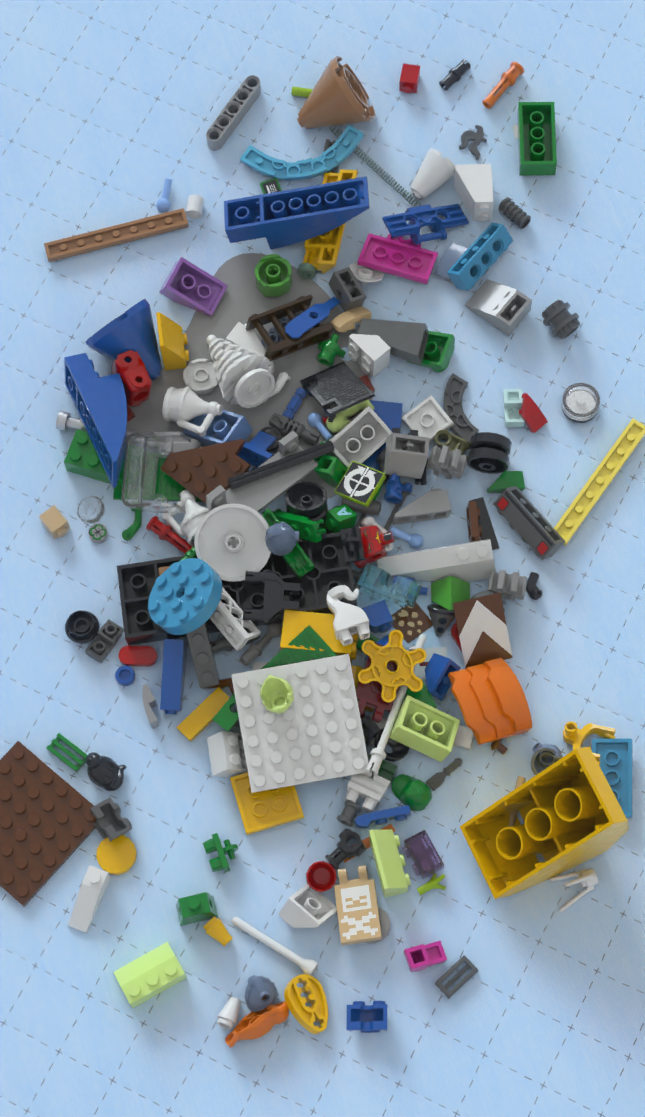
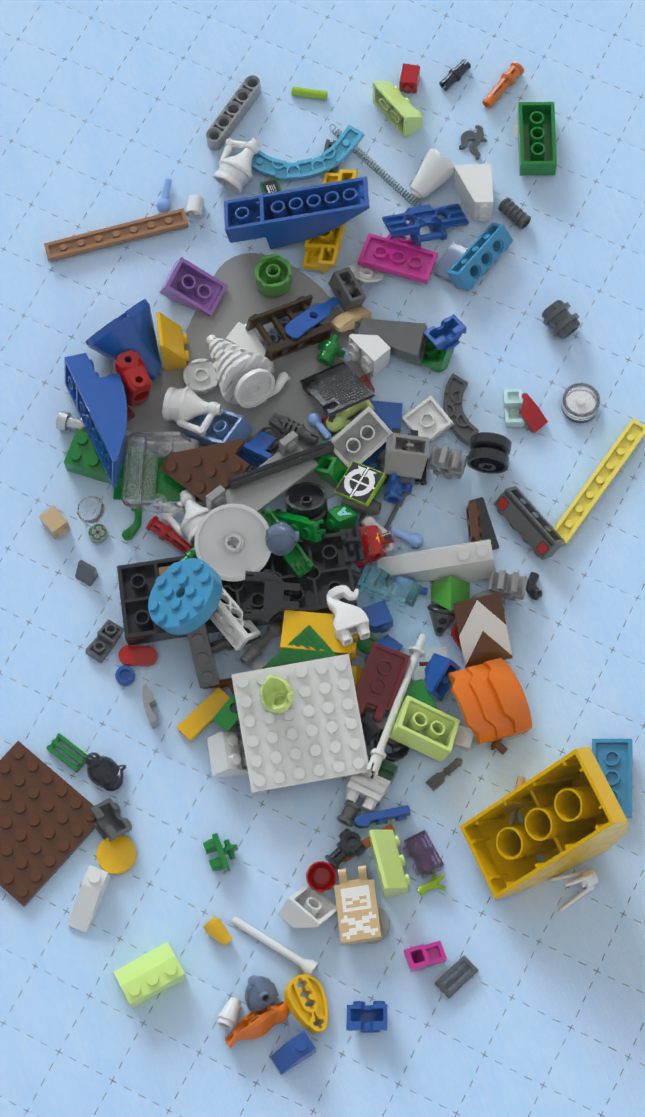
black piece [65,610,100,644] -> none
blue slope [160,639,188,715] -> none
green torso [176,892,218,926] -> none
yellow plate [230,772,304,835] -> none
blue axle [282,388,307,420] -> none
medium nougat cone [297,56,376,129] -> none
sand green tile [297,263,316,279] -> none
yellow plate [358,630,427,703] -> none
reddish brown sticker [391,600,433,644] -> none
green piece [391,774,432,811] -> none
light grey slope [392,488,451,525] -> none
olive piece [434,430,470,455] -> none
light grey slope [465,279,532,336] -> none
green slope [487,471,525,494] -> none
sand blue helmet [530,742,563,775] -> none
yellow piece [563,721,616,766] -> none
none -> dark grey slope [75,560,98,586]
none -> white piece [213,138,261,193]
none -> blue slope [270,1031,316,1075]
none -> yellowish green slope [373,81,423,138]
none -> blue cylinder [423,314,467,351]

